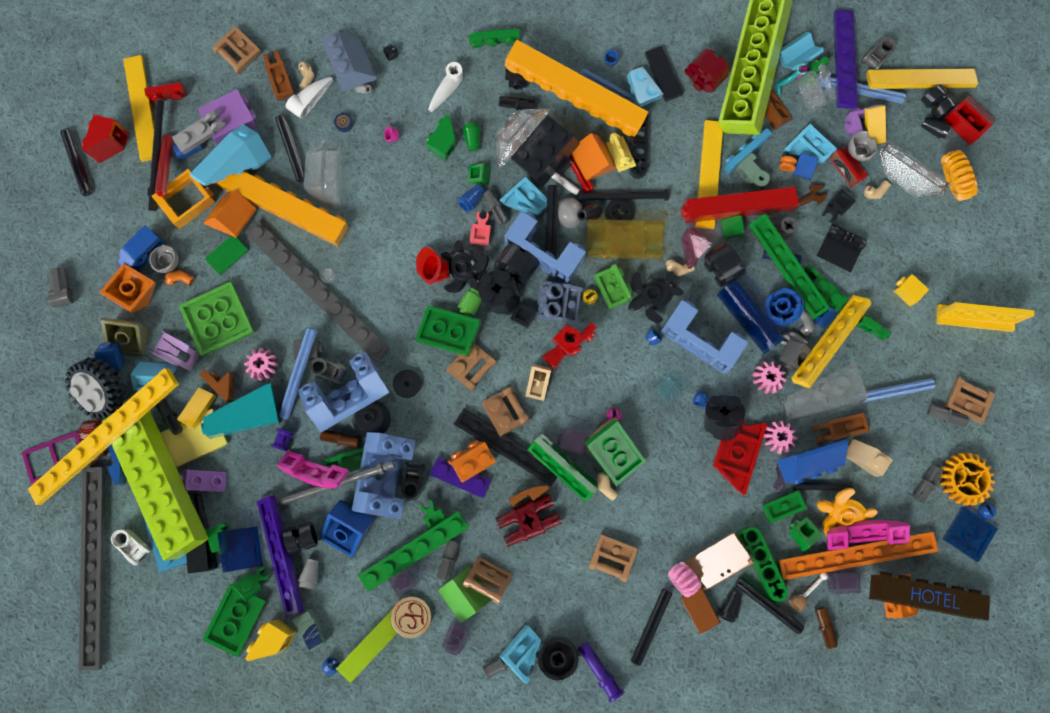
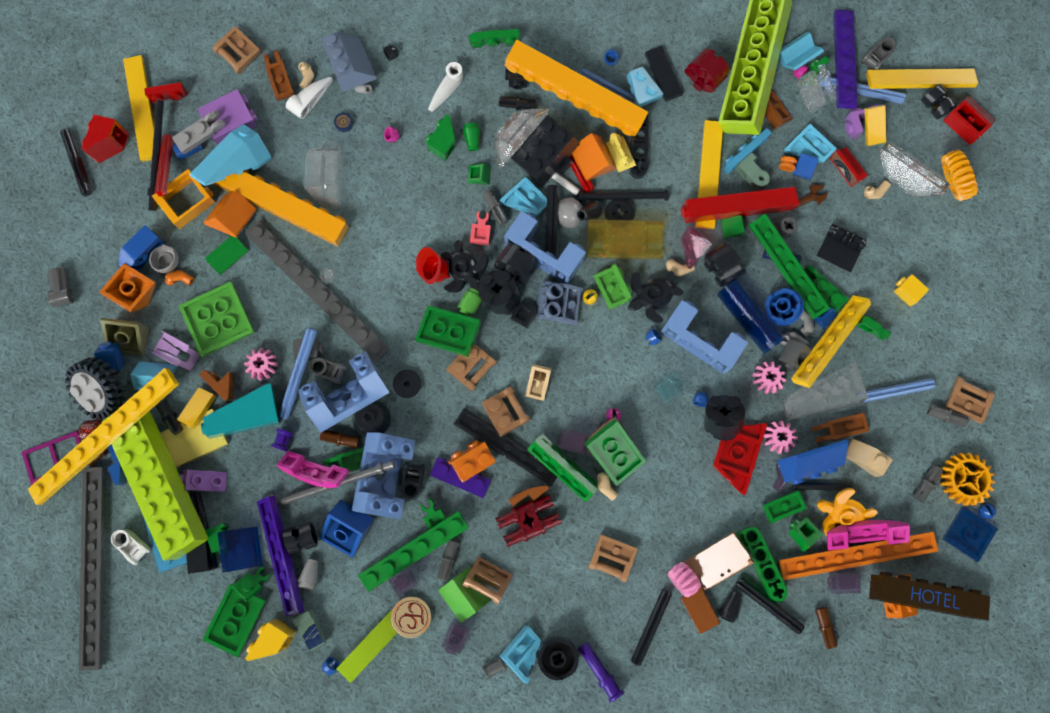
black axle [275,115,307,183] -> none
blue cone [458,185,485,212] -> none
red brick [542,322,597,370] -> none
teal piece [775,62,809,95] -> none
hinge [789,573,828,612] -> none
black plate [822,189,856,223] -> none
light grey hair [848,131,877,161] -> none
black cone [921,117,952,139] -> none
yellow fence [936,302,1034,332] -> none

